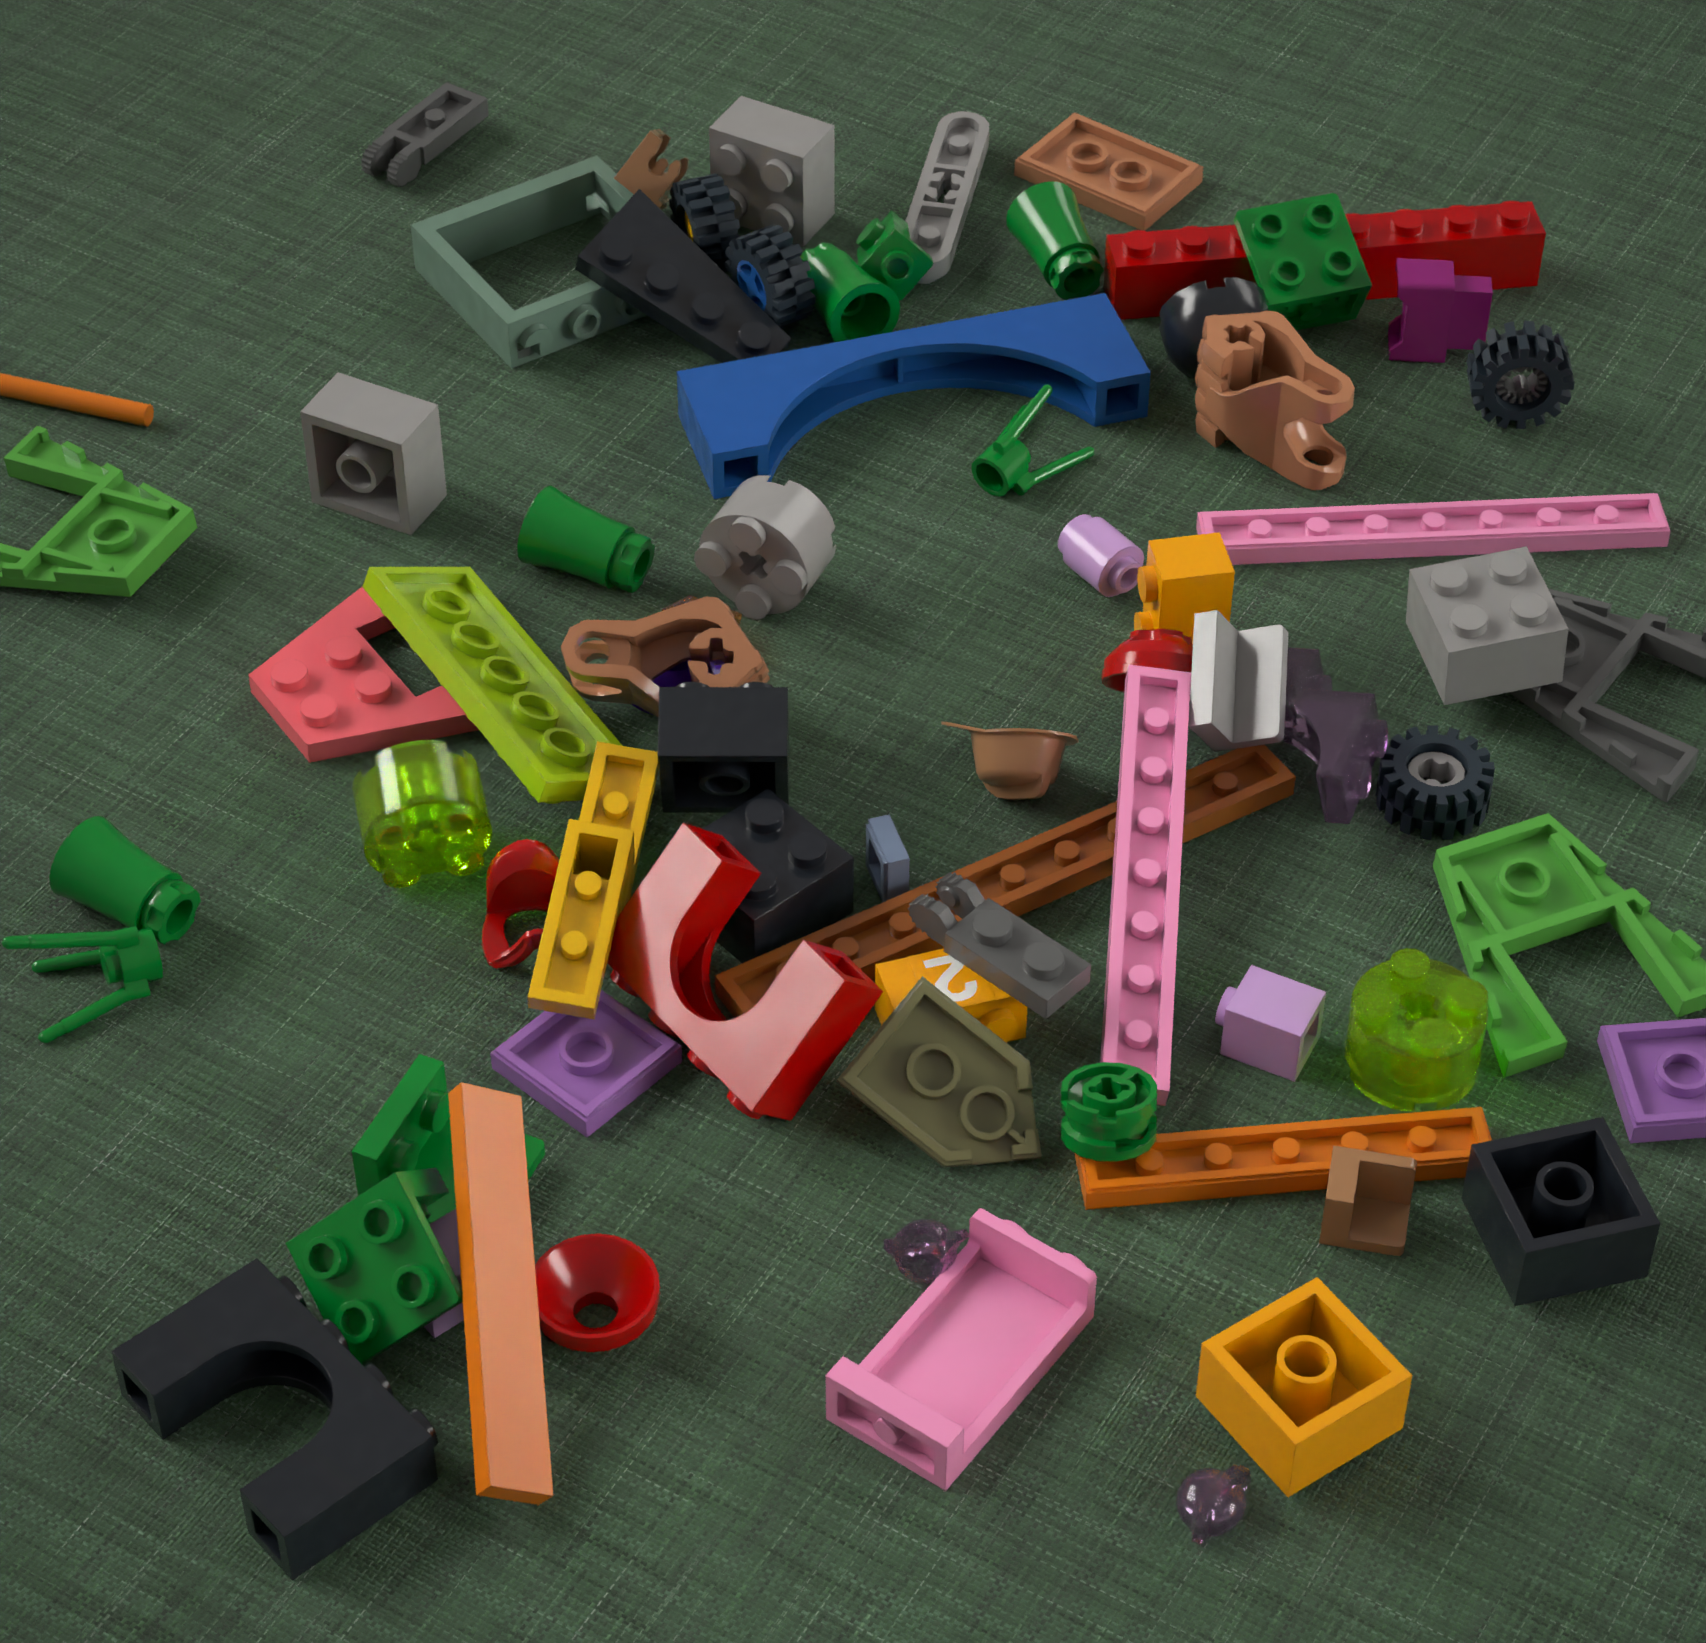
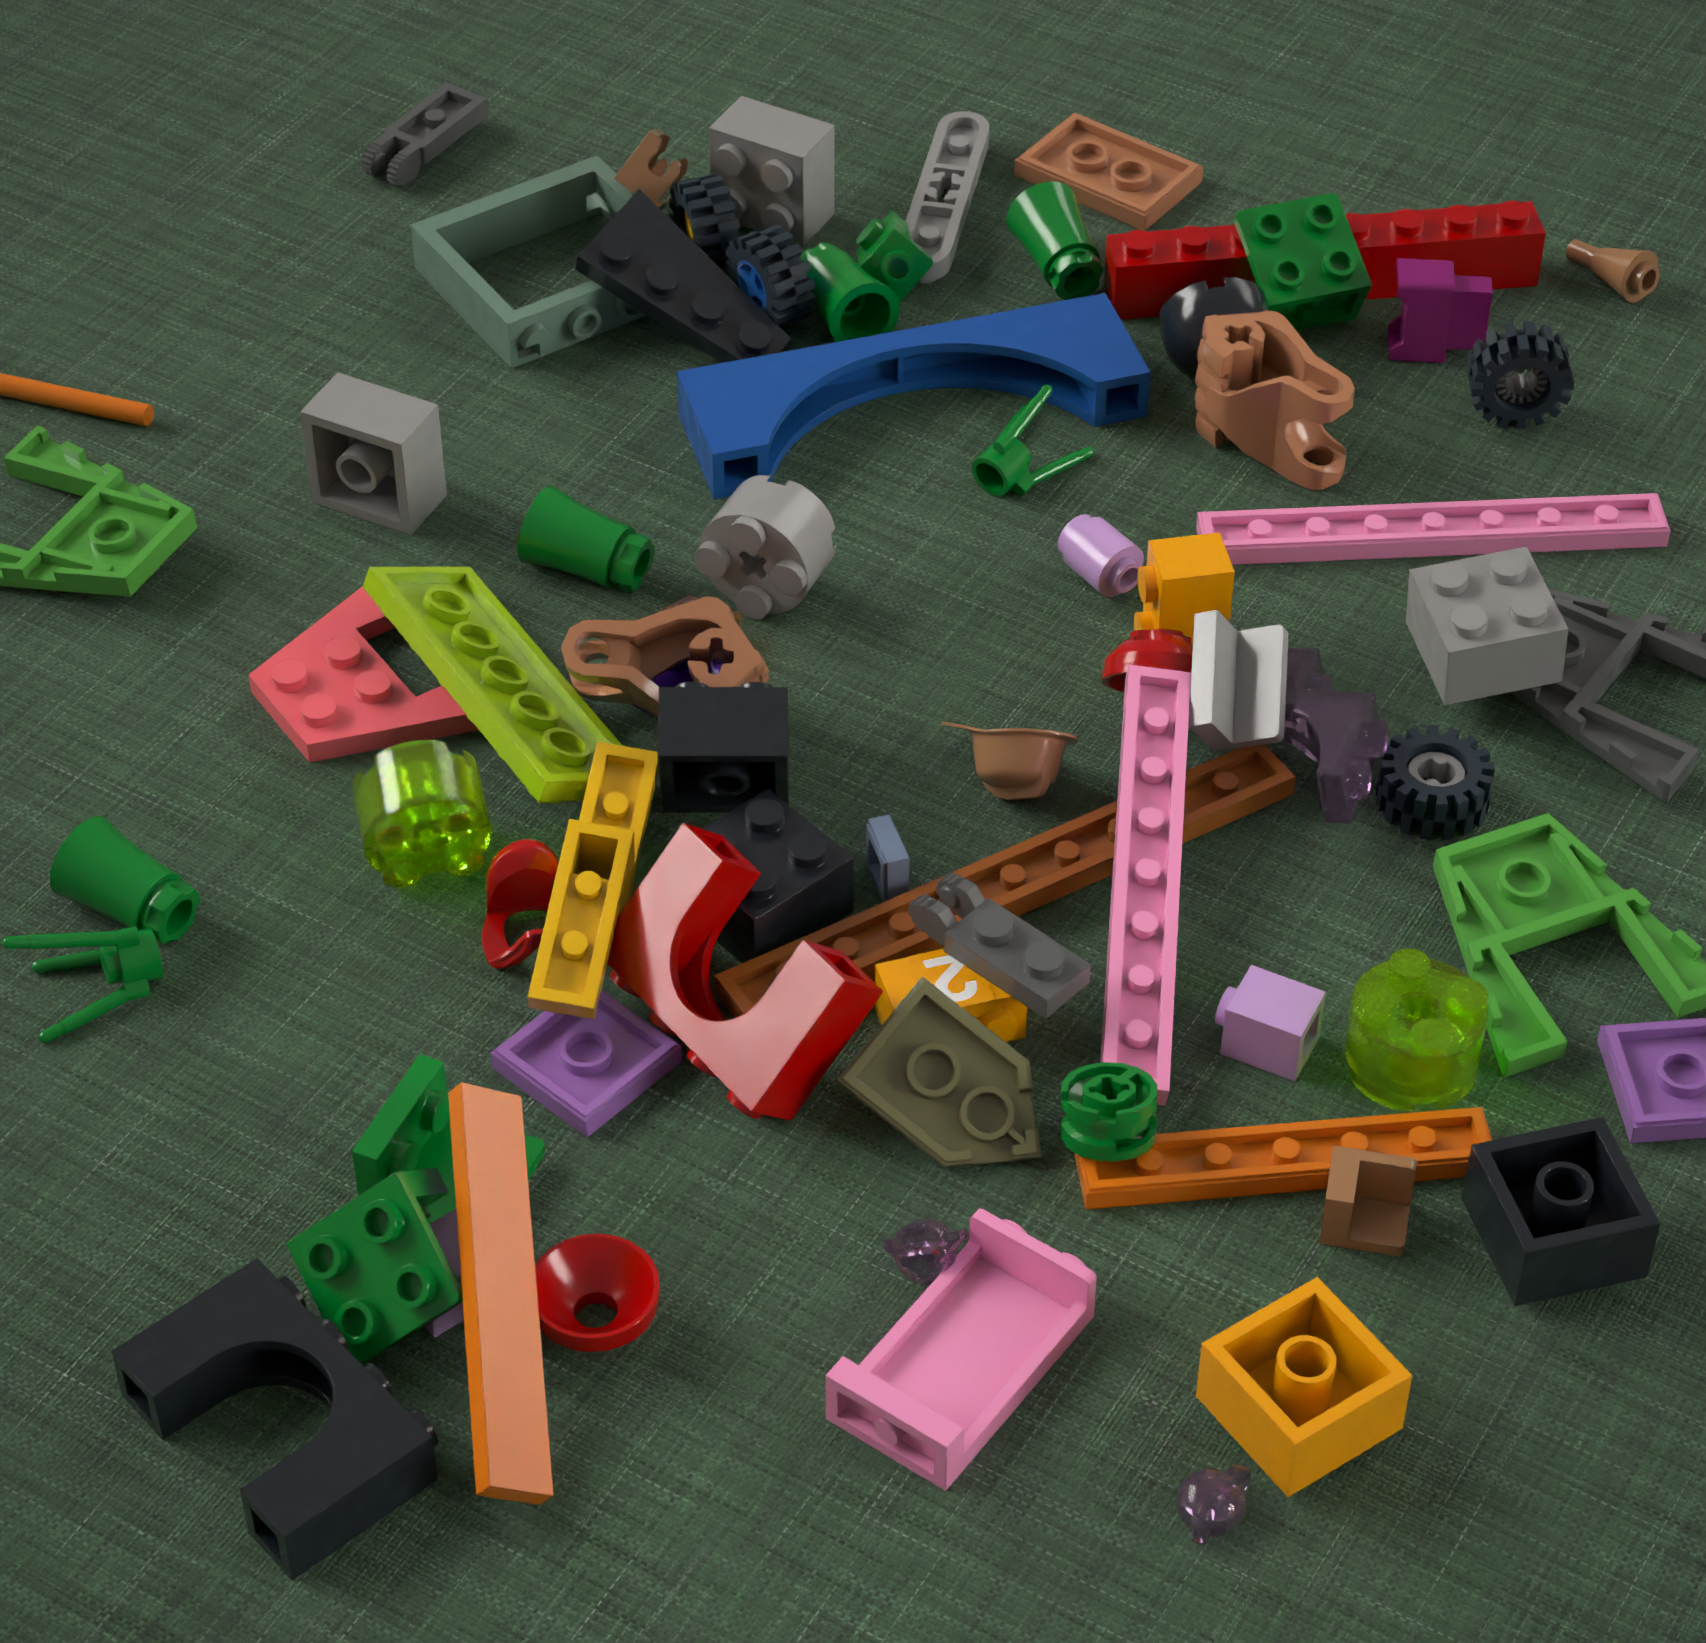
none -> medium nougat cone [1566,239,1660,303]

